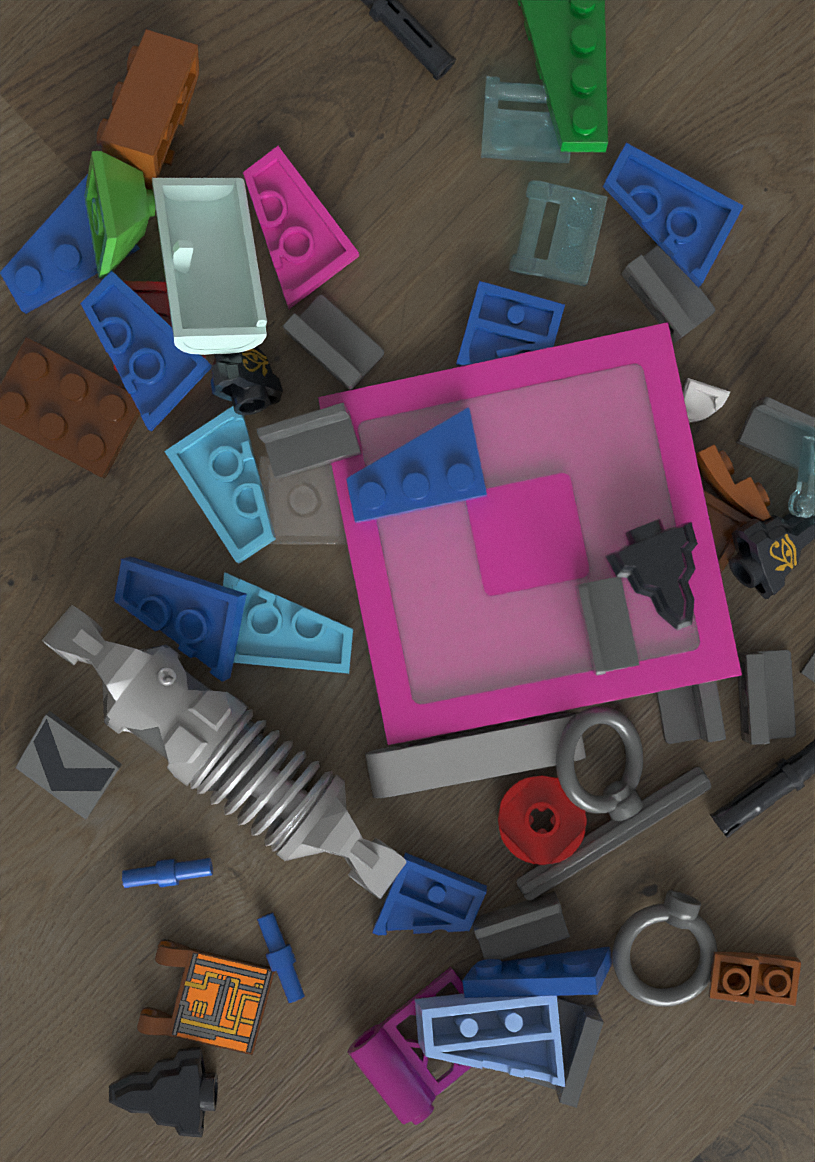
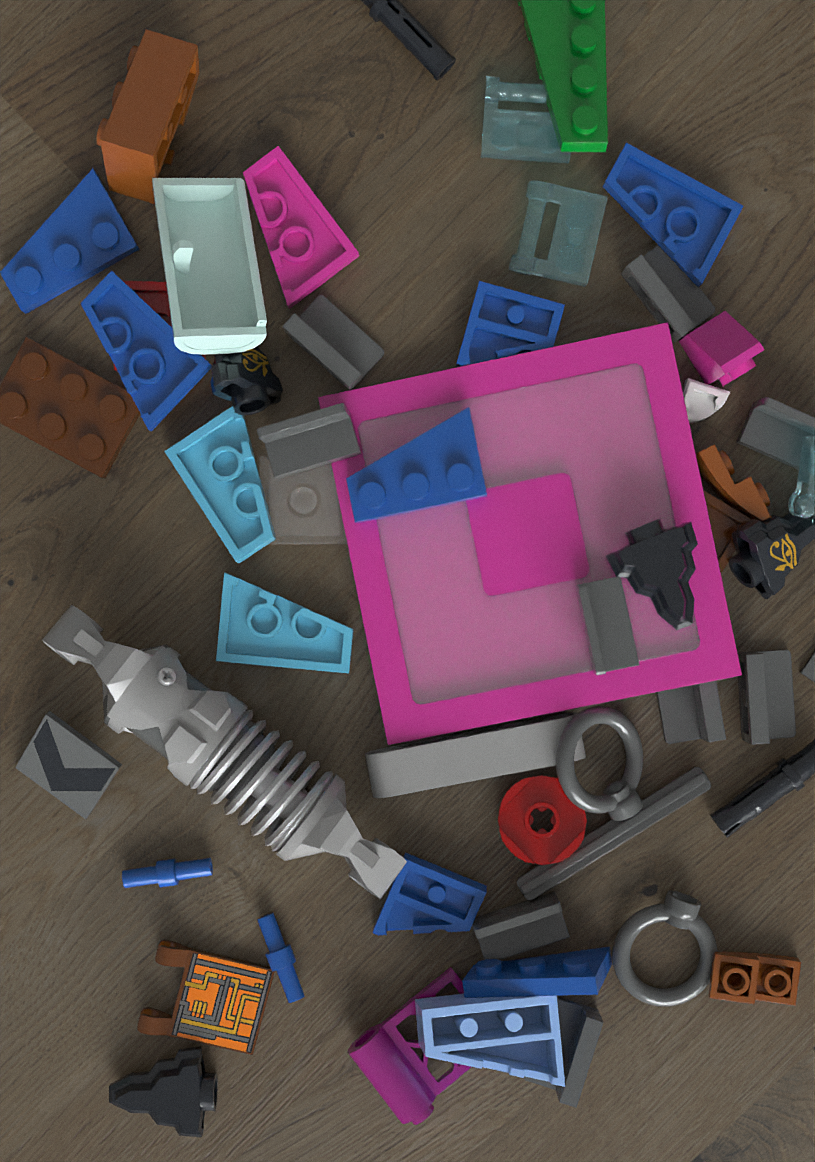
bright green slope [84,151,156,279] -> none
blue wing [114,556,247,682] -> none
none -> dark pink slope [679,311,765,386]

